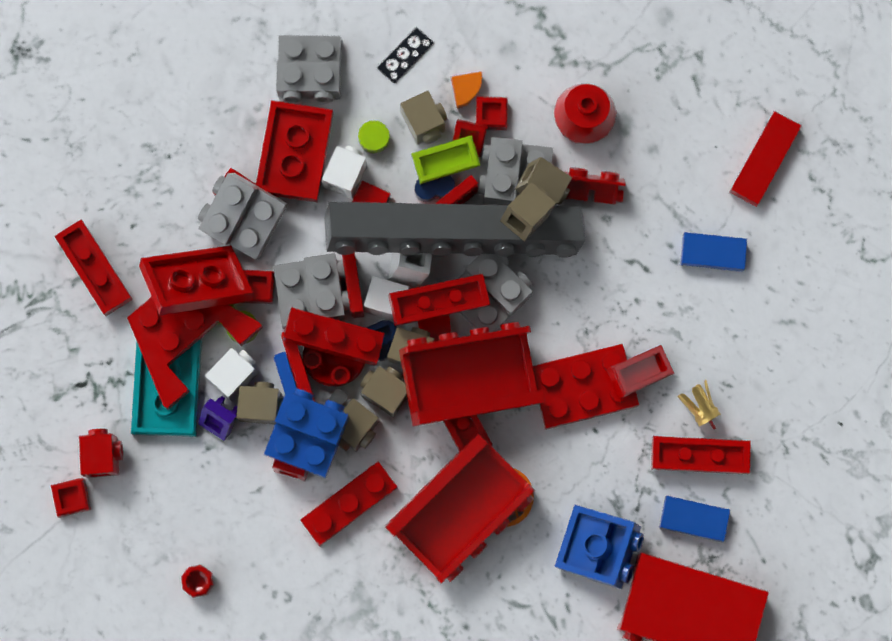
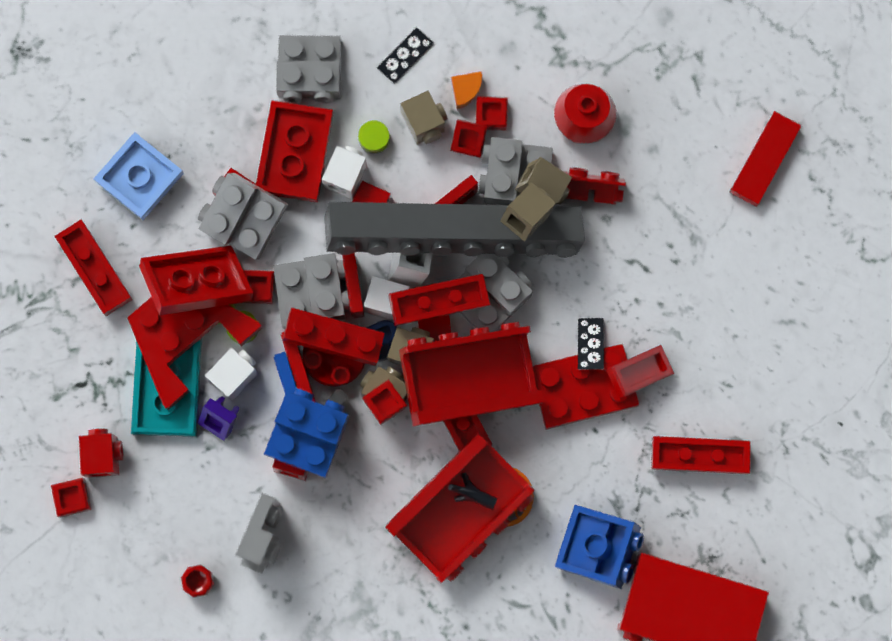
dark tan brick [236,382,284,425] -> none
red plate [300,461,398,546] -> none
dark tan brick [339,398,380,452] -> none
lime tile [411,135,481,184] -> none
dark blue tile [415,175,455,202] -> none
blue tile [659,495,730,542] -> none
pearl gold piece [677,380,721,429] -> none
blue tile [680,232,747,272] -> none
none -> light blue plate [94,132,184,220]
none -> light grey plate [235,493,282,573]
none -> red tile [362,379,408,425]
none -> black bar [448,472,498,510]
none -> black sticker [578,318,604,369]

